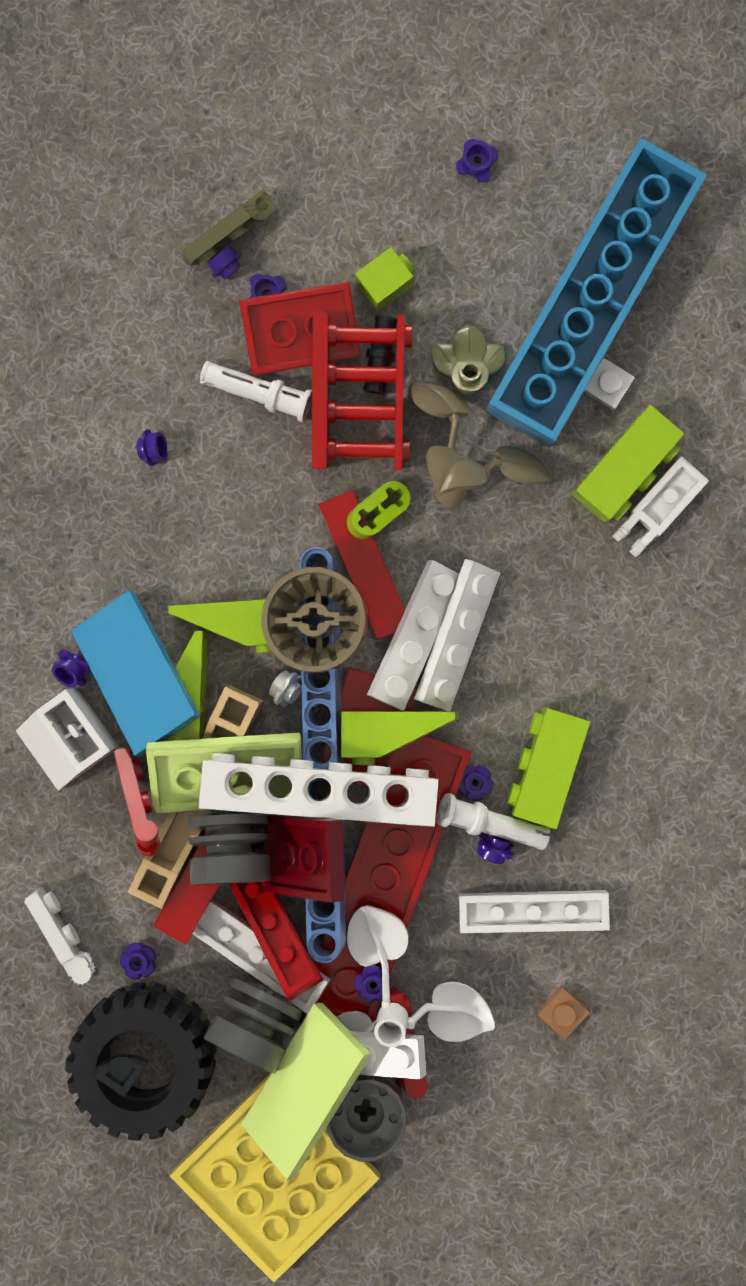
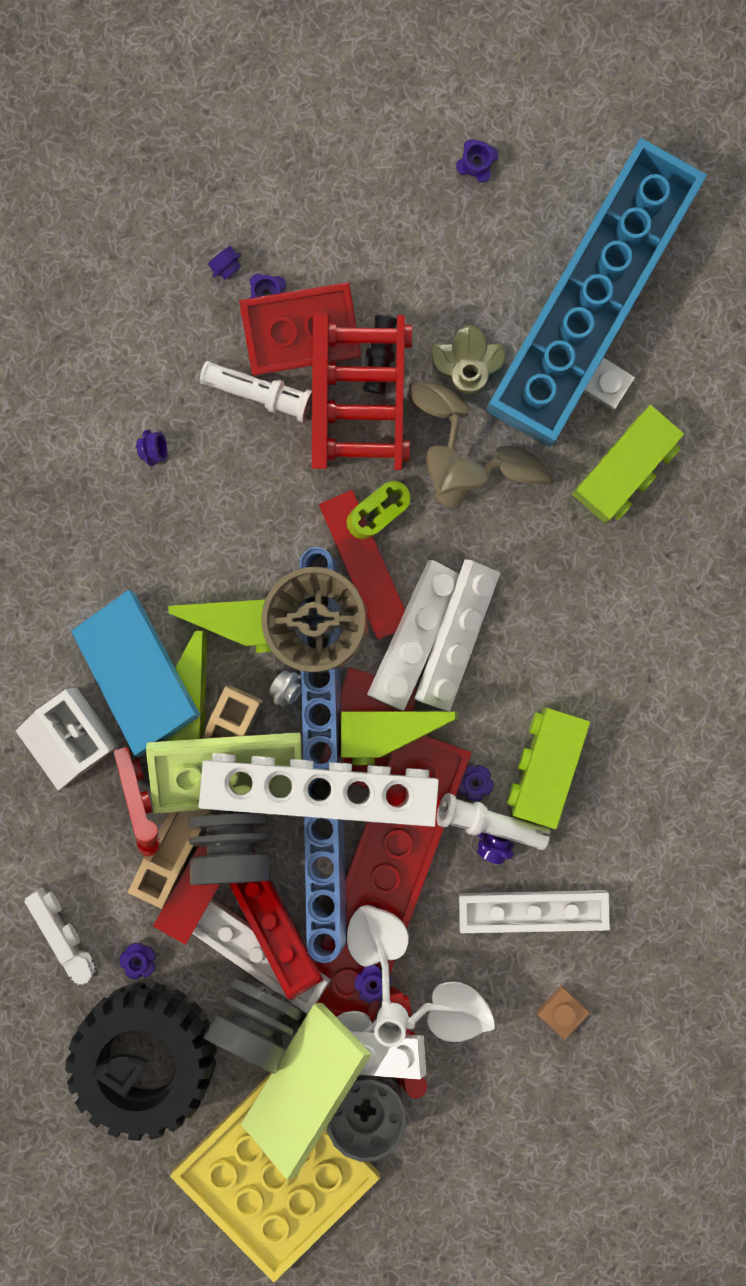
dark purple plate [52,649,91,687] -> none
olive hinge [182,189,277,266] -> none
dark red plate [264,815,345,903] -> none
lime brick [355,247,415,312] -> none
white hinge [612,456,709,557] -> none

